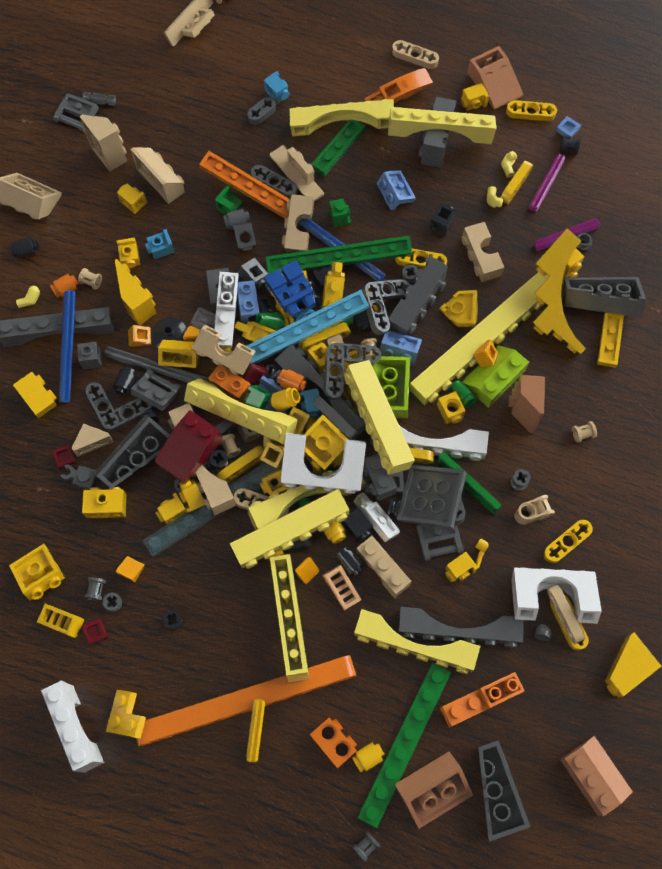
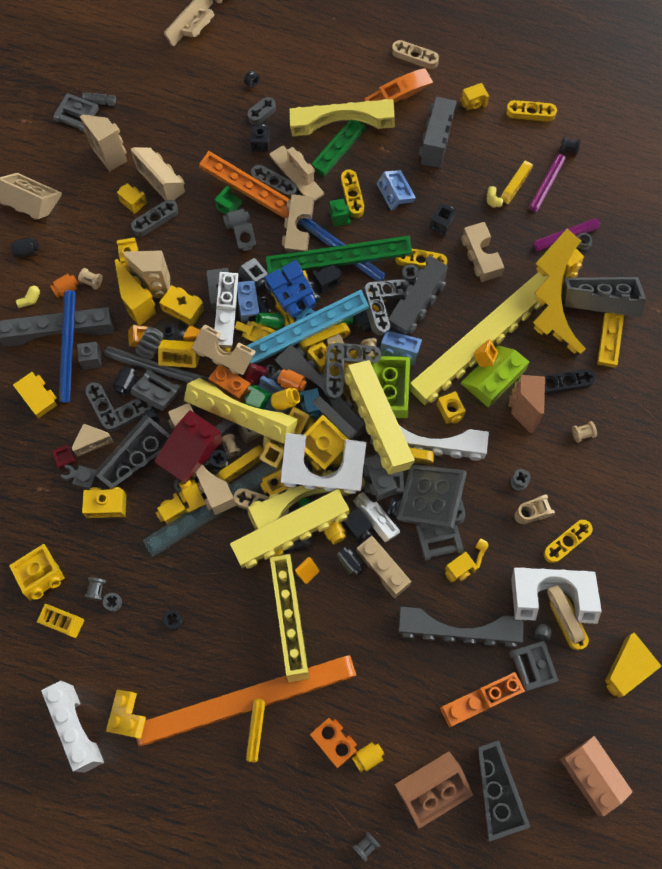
dark red tile [81,618,109,646] -> none
light orange slope [115,556,145,582] -> none
dark azure brick [145,229,175,260] -> none
clear panel [190,307,216,329] -> none
dark azure brick [264,71,290,104] -> none
yellow hinge [321,262,345,309] -> none
light nougat slope [322,565,361,611] -> none
light yellow arch [354,609,480,674] -> none
green plate [358,663,451,828] -> none
light yellow arch [388,107,496,144] -> none
green tile [437,452,502,514] -> none
yellow plate [439,290,478,327] -> none
green cone [450,380,477,408] -> none
nougat slope [468,46,524,110] -> none
light yellow arm [501,151,517,178] -> none
medium blue plate [556,116,581,139] -> none
none -> tan slope [124,251,170,298]
none -> dark grey beam [131,200,178,236]
none -> dark grey gear [136,327,164,360]
none -> yellow brick [159,285,204,326]
none -> black bush [244,70,260,88]
none -> black brick [250,123,270,152]
none -> yellow beam [341,170,364,218]
none -> dark grey plate [509,641,559,693]
none -> black beam [543,369,596,395]

